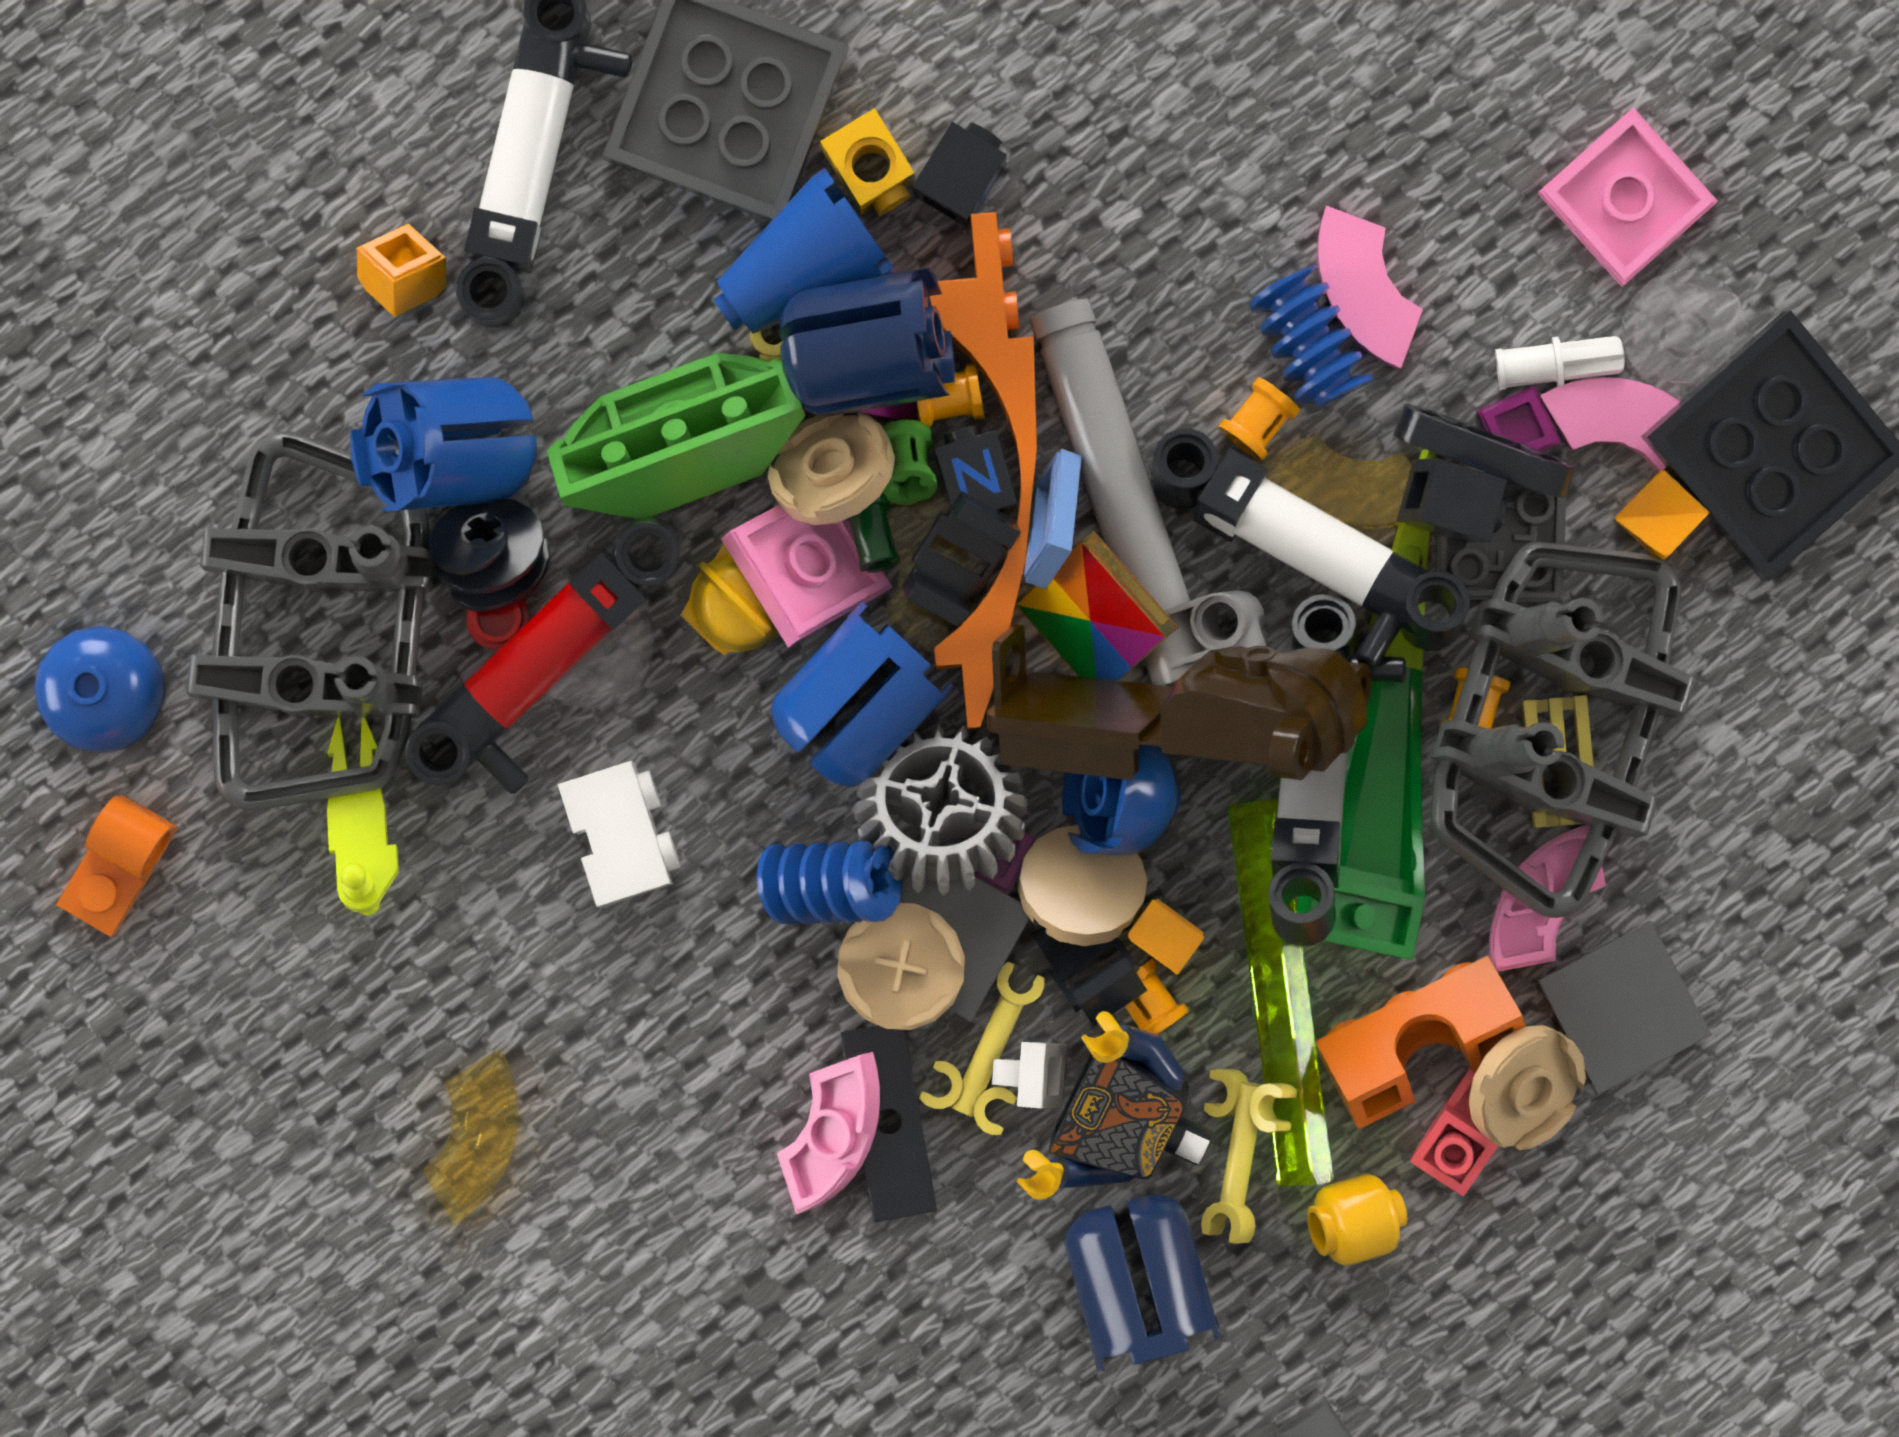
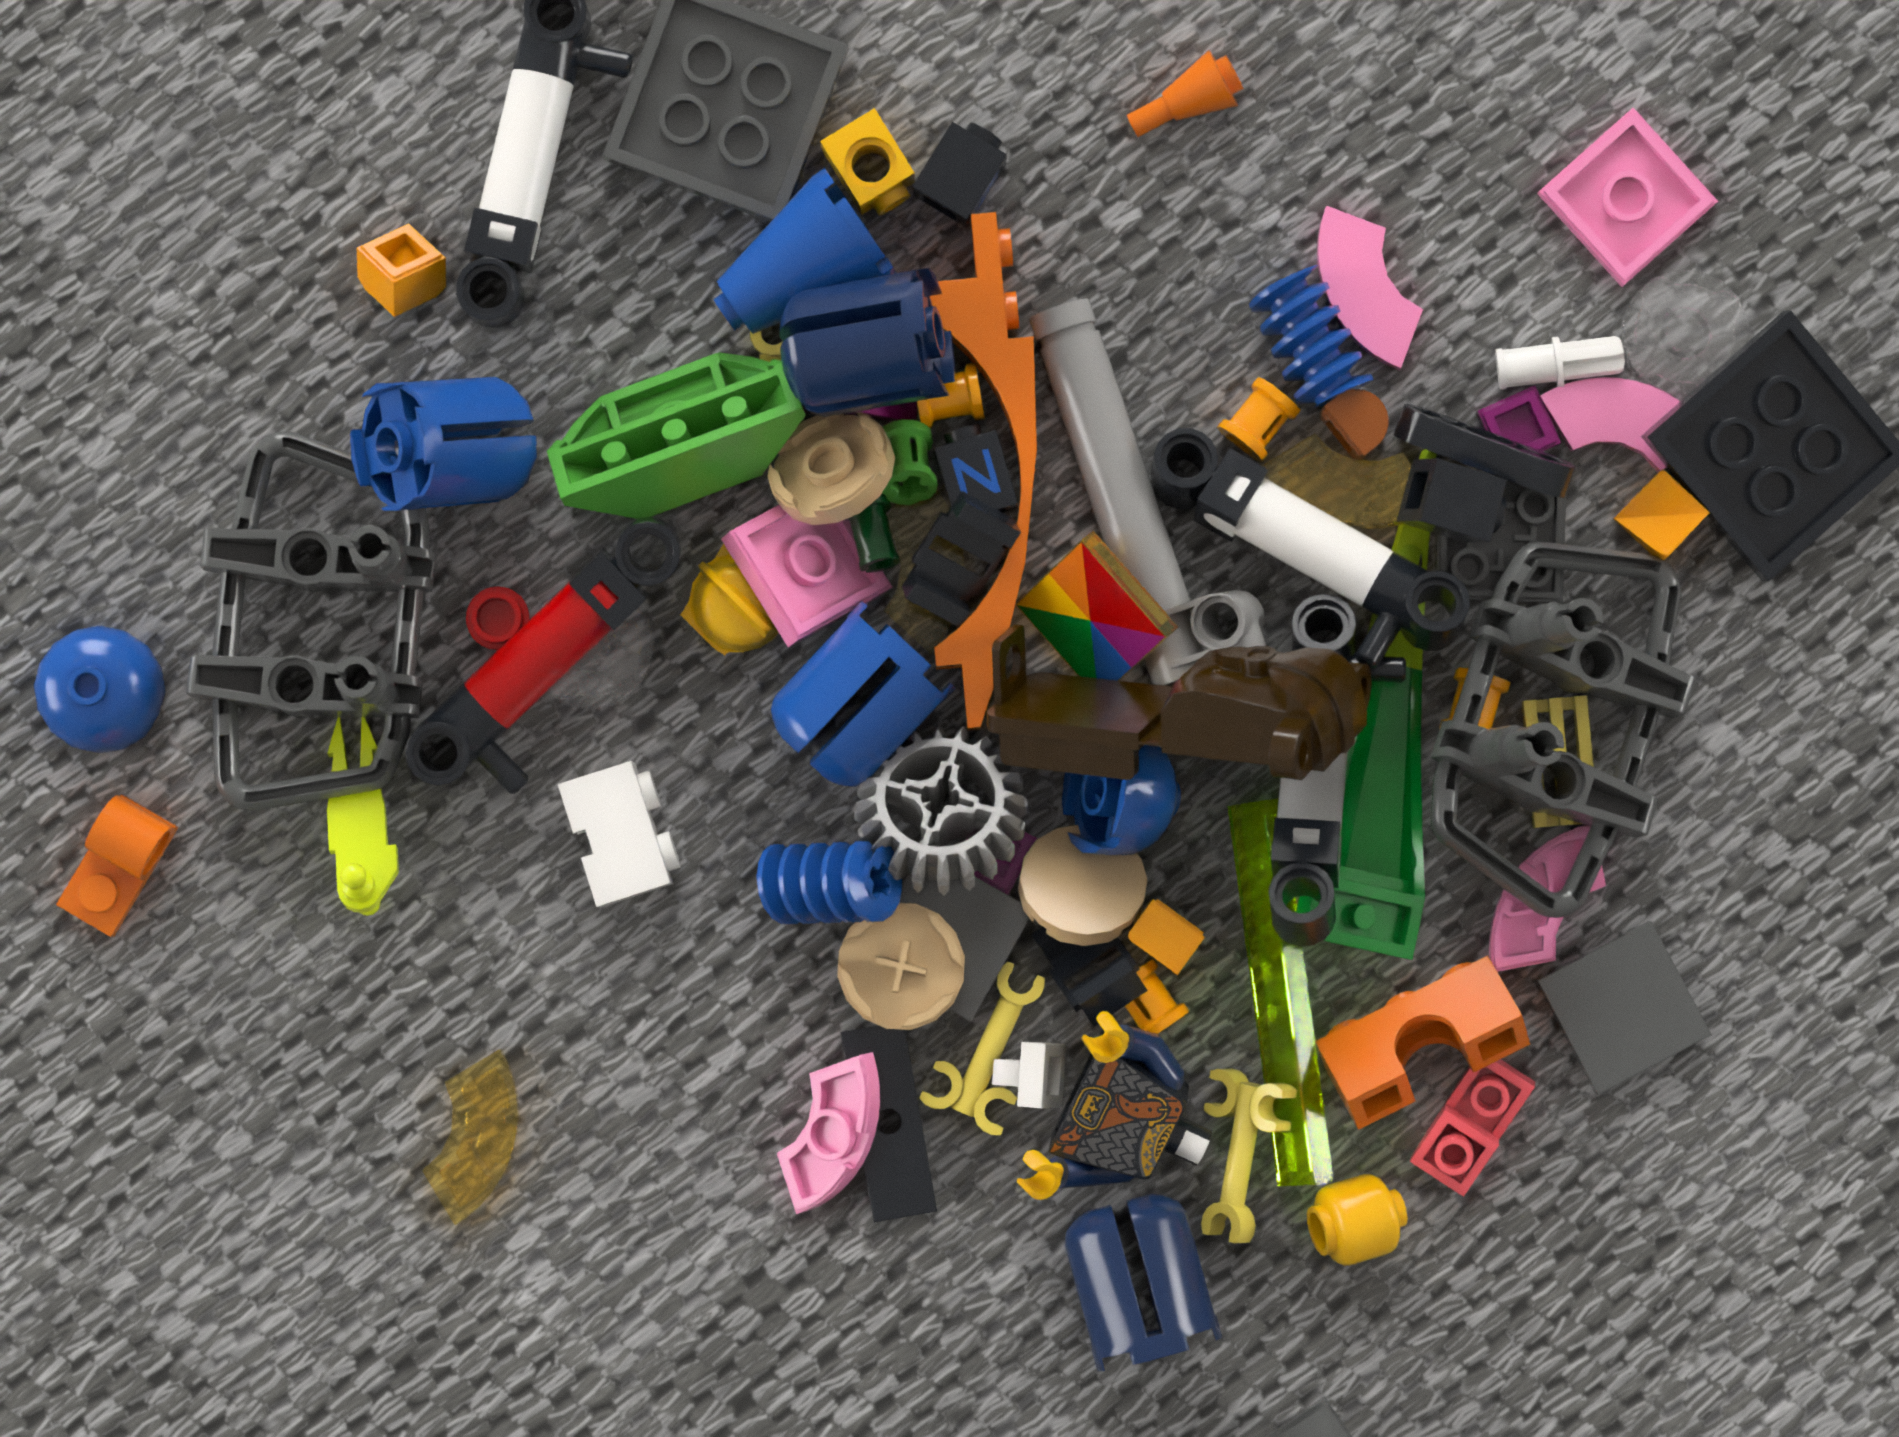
black piece [428,499,551,612] -> none
medium blue tile [1024,449,1082,589] -> none
tan tile [1468,1025,1586,1150] -> none
none -> orange cone [1127,50,1244,137]
none -> dark orange brick [1319,389,1389,462]

